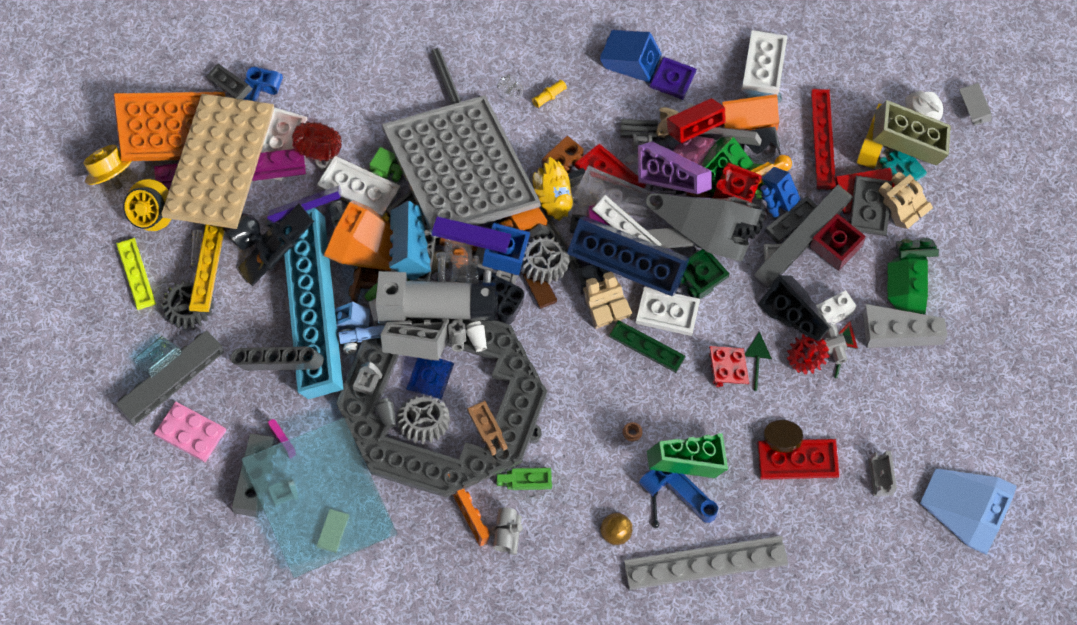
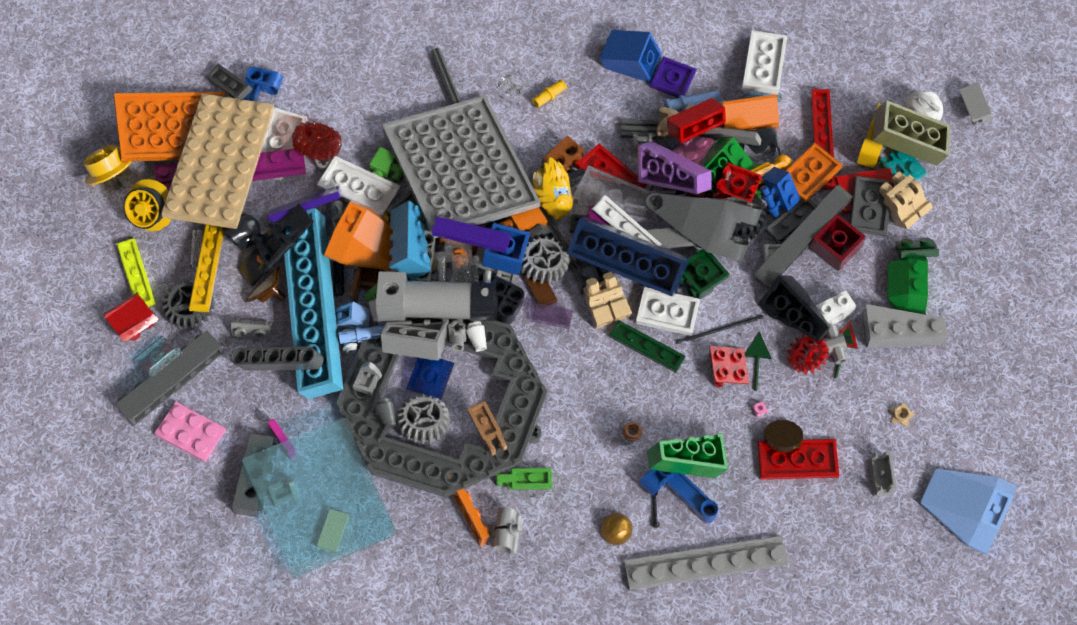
none -> red slope [103,292,159,342]
none -> light grey hinge [231,318,272,340]
none -> shield [245,267,286,303]
none -> black axle [333,261,344,296]
none -> clear purple tile [532,303,573,329]
none -> light blue pin [664,90,721,111]
none -> black piece [676,315,764,344]
none -> bright pink piece [751,401,768,417]
none -> orange tile [785,143,843,203]
none -> tan plate [890,403,915,427]

